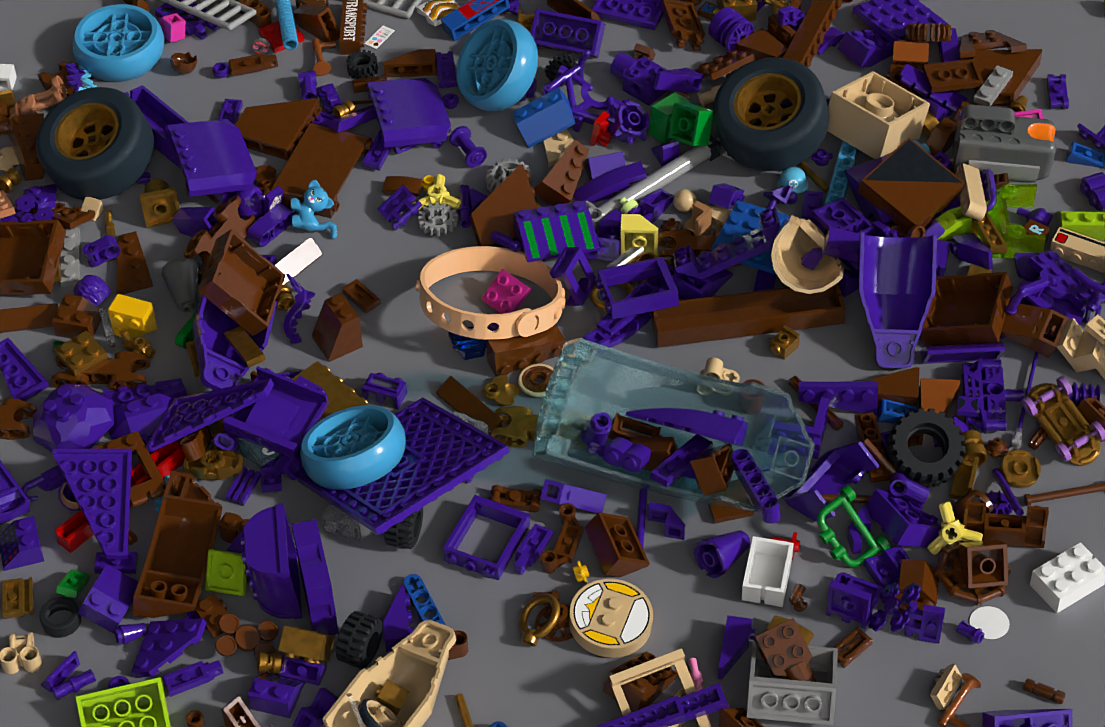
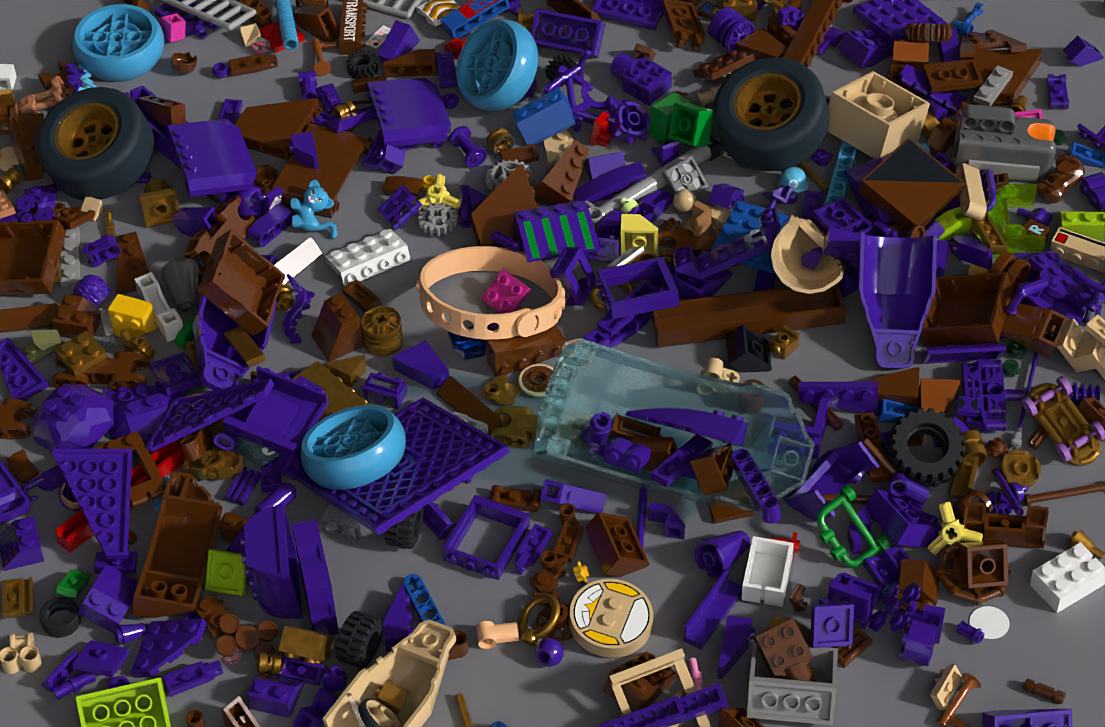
dark purple slope [654,68,704,93] -> none
none -> reddish brown bracket [7,449,39,485]
none -> olive slope [23,329,62,365]
none -> dark purple plate [73,640,129,678]
none -> white arch [134,272,183,342]
none -> reddish brown slope [138,95,186,126]
none -> dark purple tile [148,352,203,396]
none -> clear tile [220,648,242,665]
none -> tan slope [240,23,262,47]
none -> dark purple brick [254,482,297,513]
none -> dark purple slope [289,132,319,169]
none -> dark purple gear [320,666,348,692]
none -> white bracket [325,229,410,286]
none -> pearl gold slope [327,355,367,387]
none -> pearl gold wheel [361,306,403,357]
none -> dark purple brick [375,144,405,174]
none -> dark purple slope [377,20,420,64]
none -> dark purple slope [392,340,449,390]
none -> dark purple plate [423,502,453,540]
none -> red bracket [445,37,468,59]
none -> light nougat piece [476,621,519,649]
none -> pearl gold wheel [486,127,515,155]
none -> reddish brown tile [500,144,539,164]
none -> reddish brown plate [529,561,566,592]
none -> dark purple piece [535,638,564,667]
none -> piece [661,155,709,195]
none -> dark purple panel [683,569,742,650]
none -> black slope [726,324,772,373]
none -> dark purple bracket [810,597,854,648]
none -> dark purple brick [899,618,939,666]
none -> blue brick [953,2,984,35]
none -> reddish brown wheel [989,251,1031,296]
none -> clear green plate [1002,359,1020,377]
none -> clear green plate [1007,341,1026,358]
none -> dark purple tile [1008,482,1028,502]
none -> reddish brown animal [1036,154,1085,203]
none -> clear green plate [1053,129,1066,145]
none -> dark purple slope [1063,35,1104,66]
none -> pearl gold cone [1068,529,1105,559]

